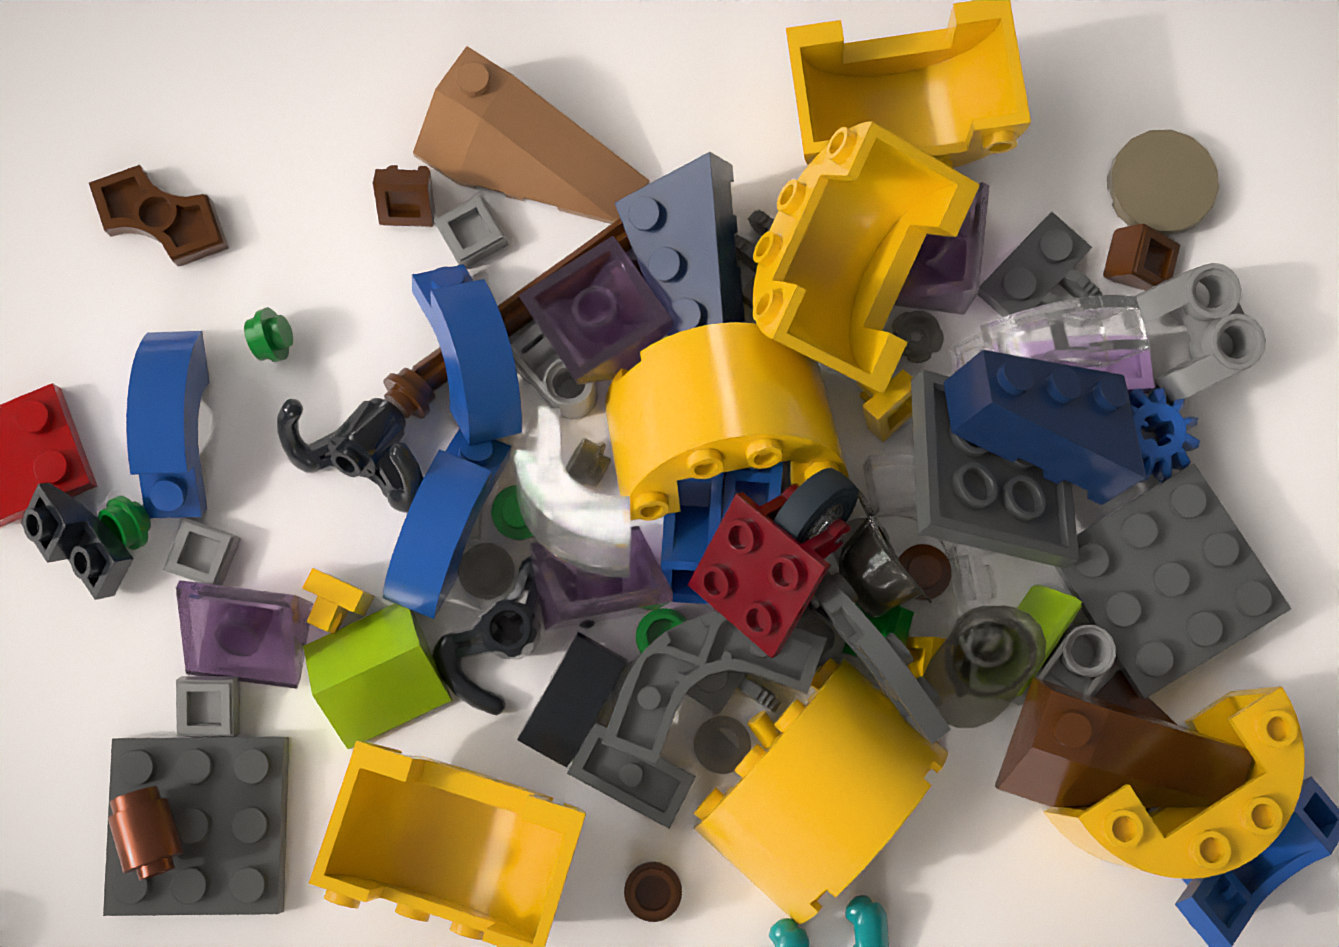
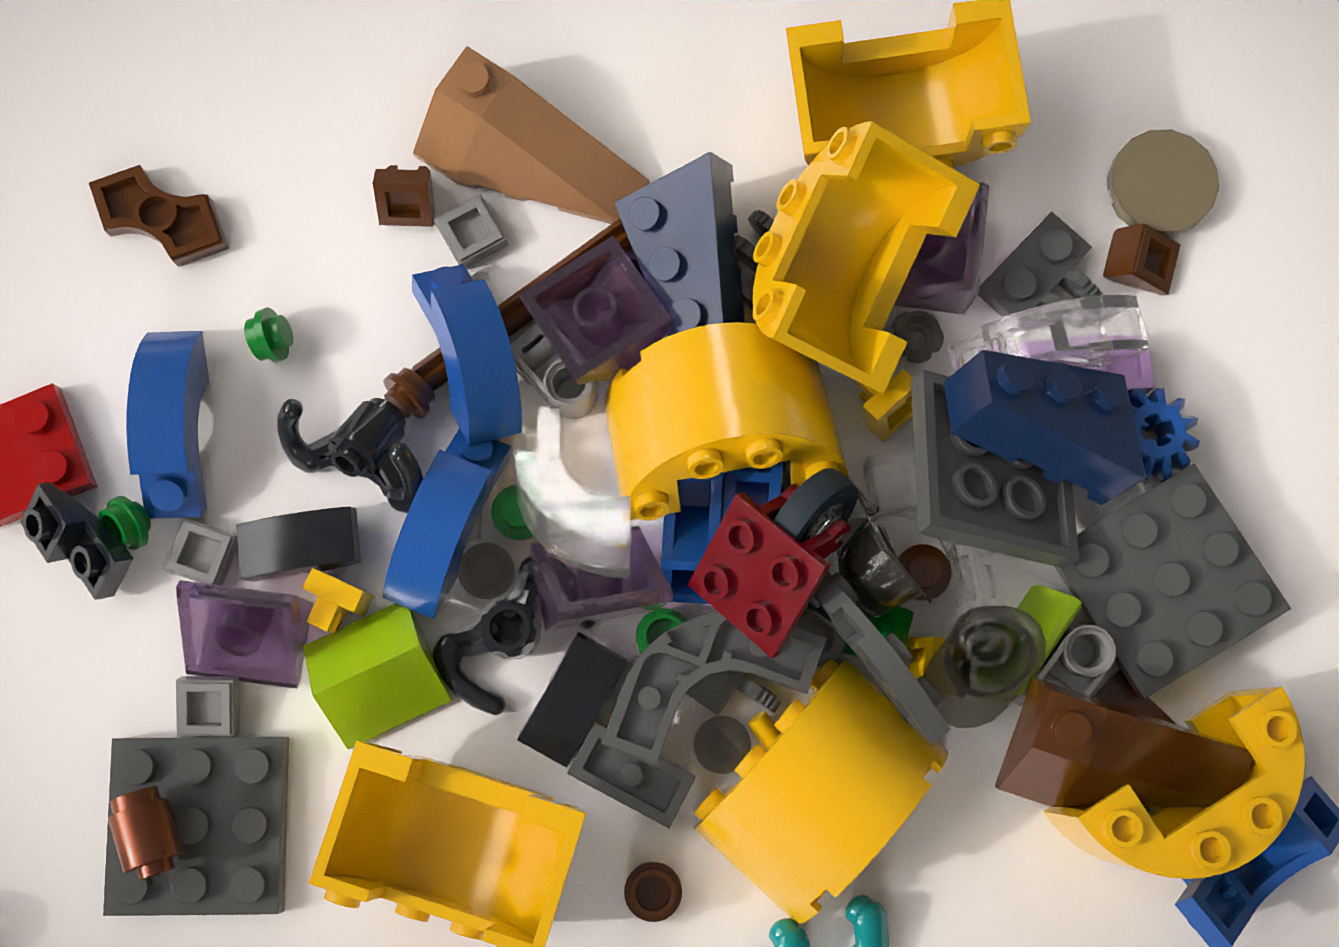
clear smoke plate [563,437,611,491] -> none
light grey piece [1119,263,1266,404] -> none
none -> black slope [236,506,361,582]

